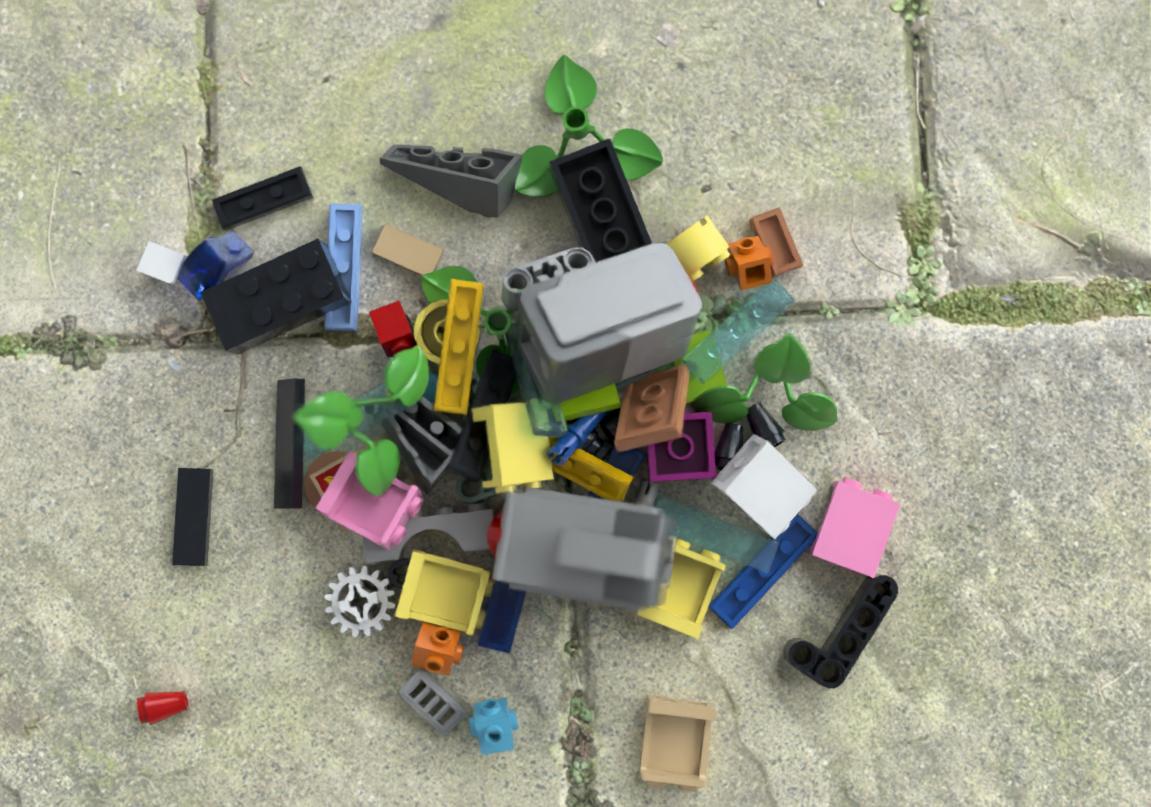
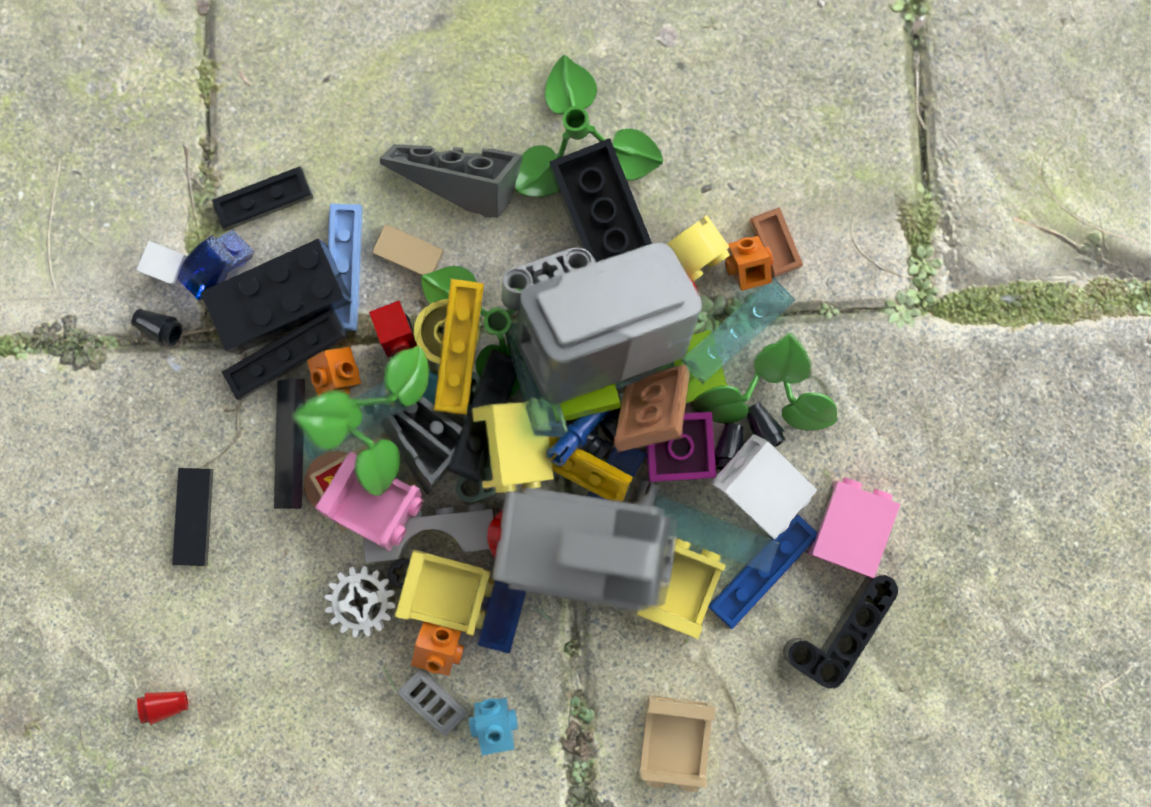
none -> black cone [131,309,183,347]
none -> black tile [222,309,349,400]
none -> orange brick [307,347,362,397]

